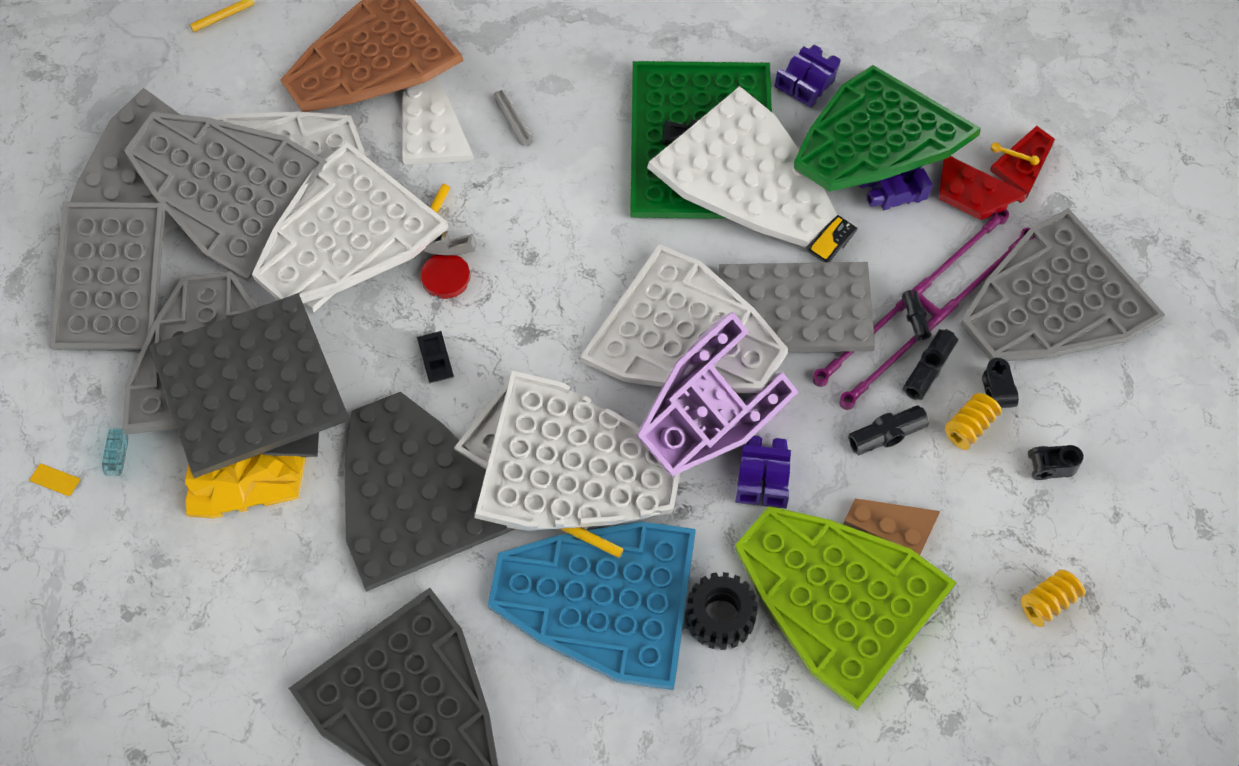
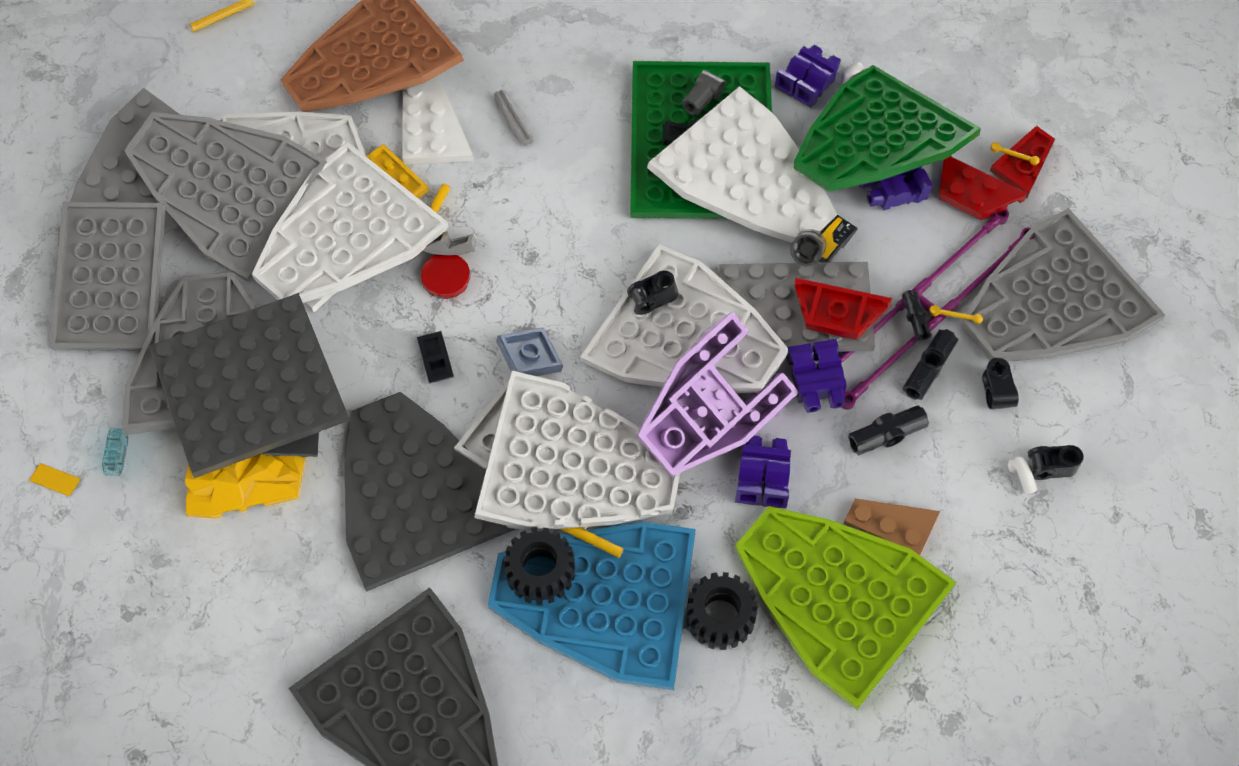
yellow piece [945,393,1002,450] -> none
yellow piece [1021,569,1086,627] -> none
none -> yellow tile [366,144,429,199]
none -> sand blue plate [496,328,563,376]
none -> black tyre [504,527,575,605]
none -> black piece [627,270,679,315]
none -> dark grey piece [682,70,726,116]
none -> dark purple hips [786,339,847,413]
none -> dark grey wheel [790,229,826,266]
none -> red wing [794,278,892,340]
none -> white arm [841,62,866,85]
none -> yellow hinge [930,305,983,324]
none -> white arm [1008,457,1038,494]

